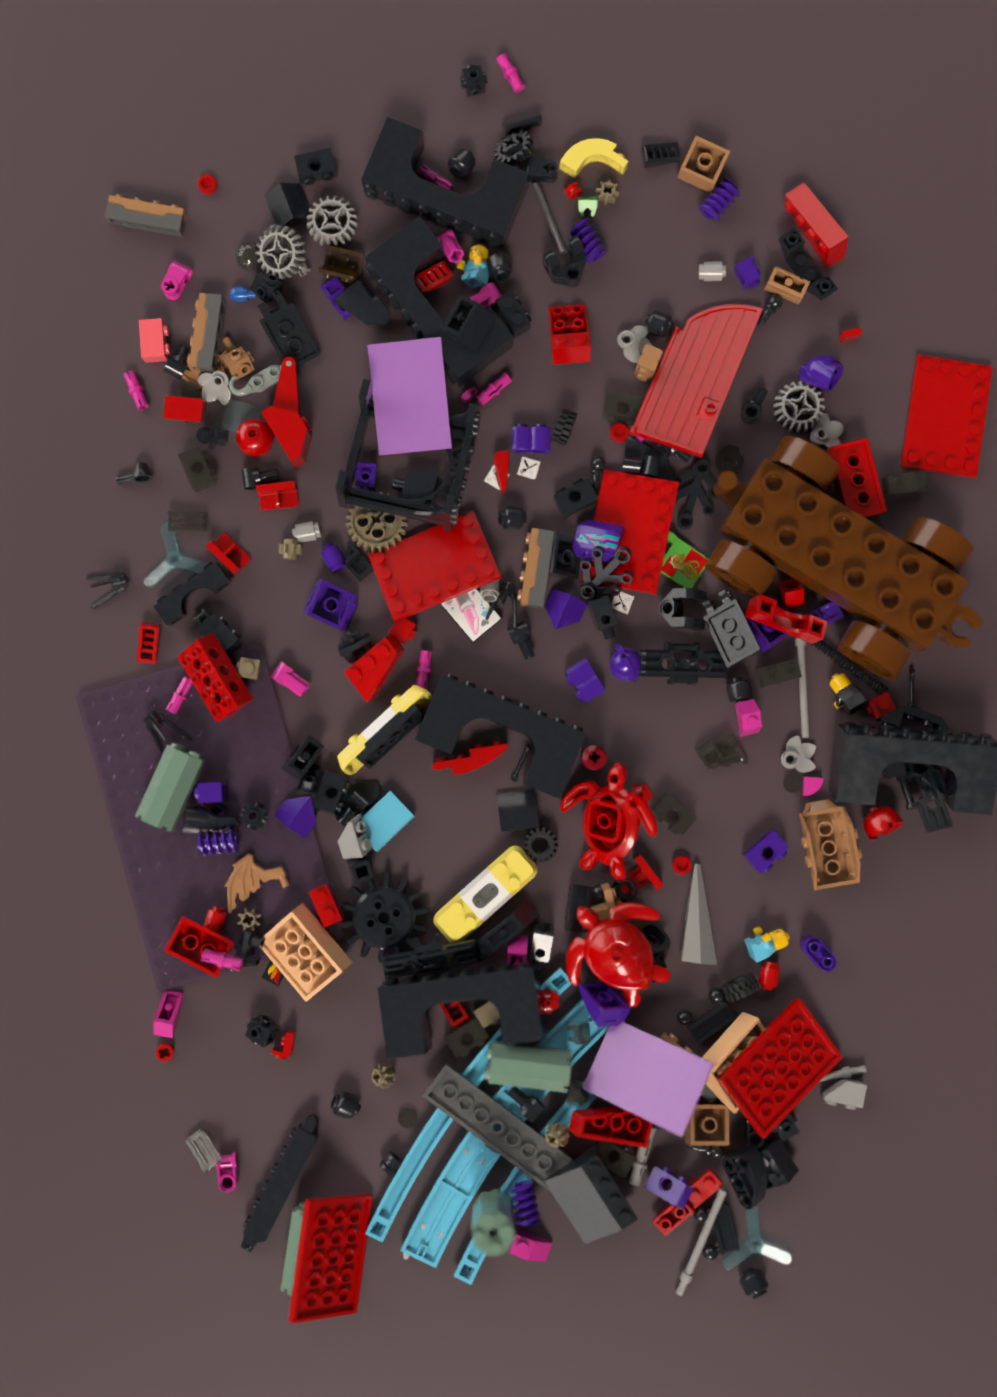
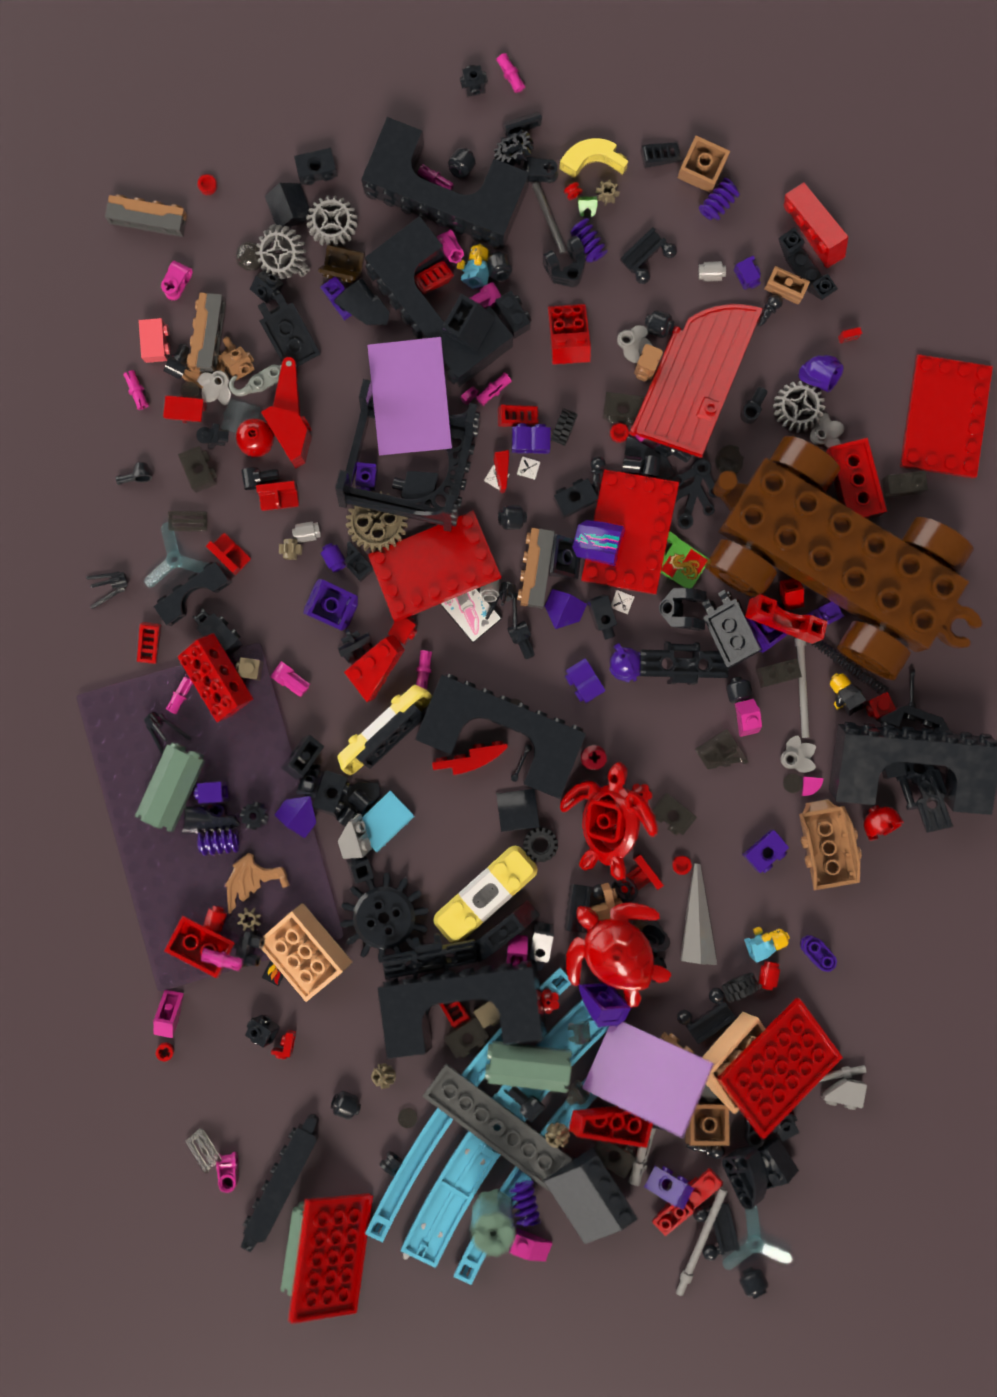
blue cylinder [230,286,257,302] -> none
red brick [309,883,344,928] -> none
black plant [579,546,634,599] -> none
none -> red slope [498,405,538,427]
none -> black gear [620,227,677,284]

